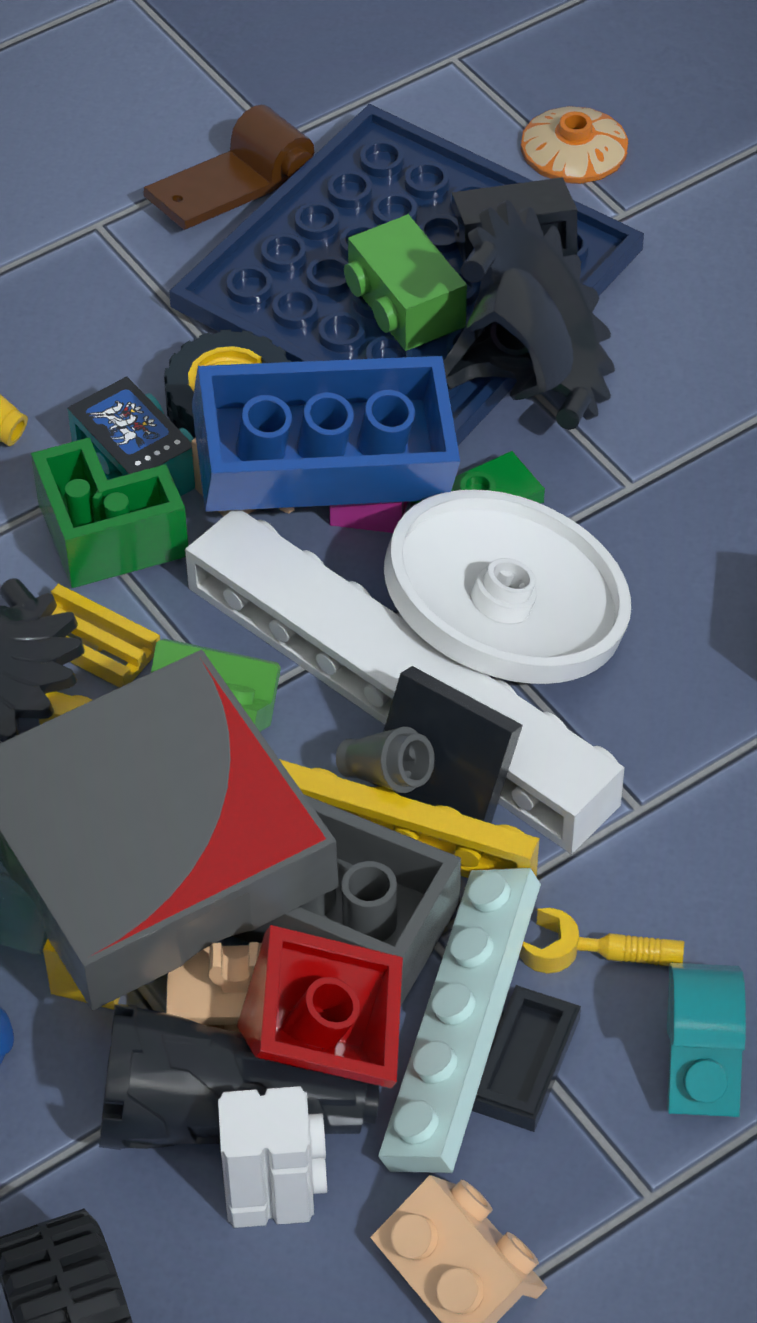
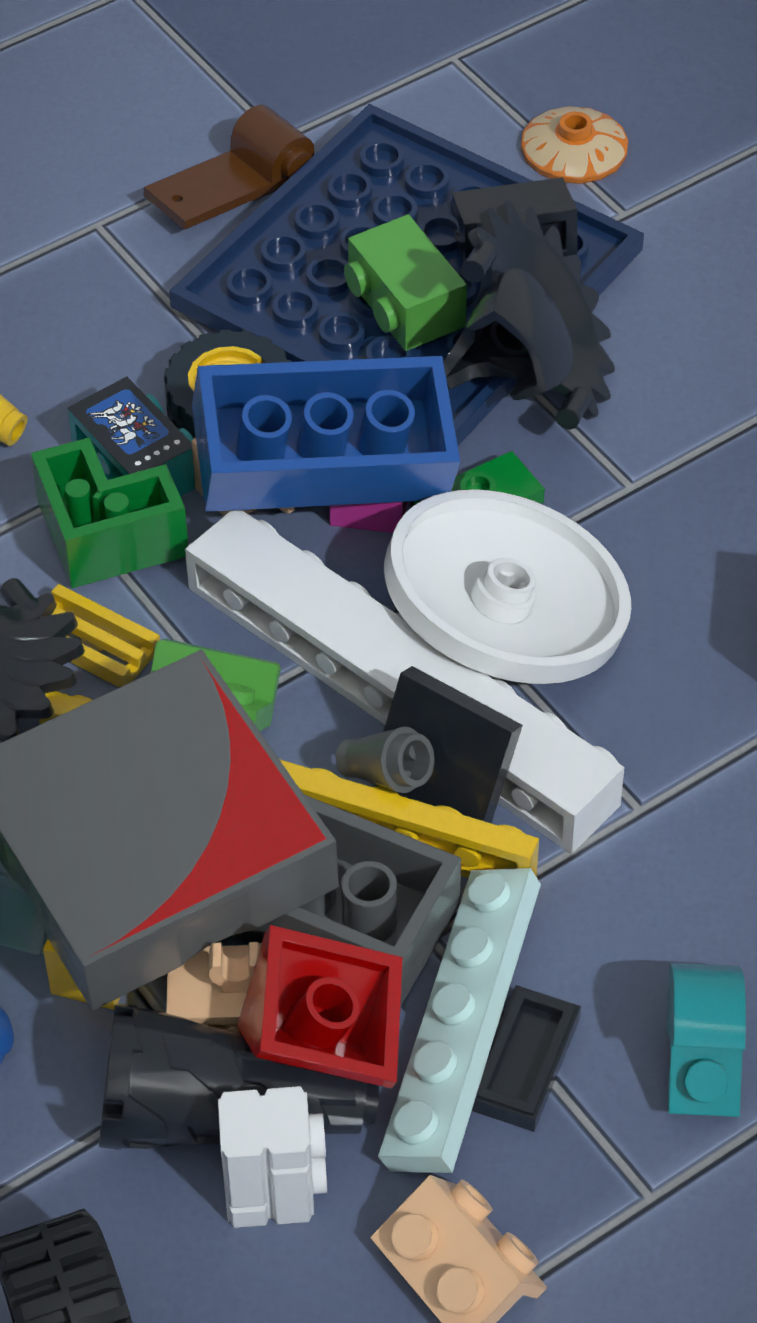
yellow piece [519,908,684,974] -> none

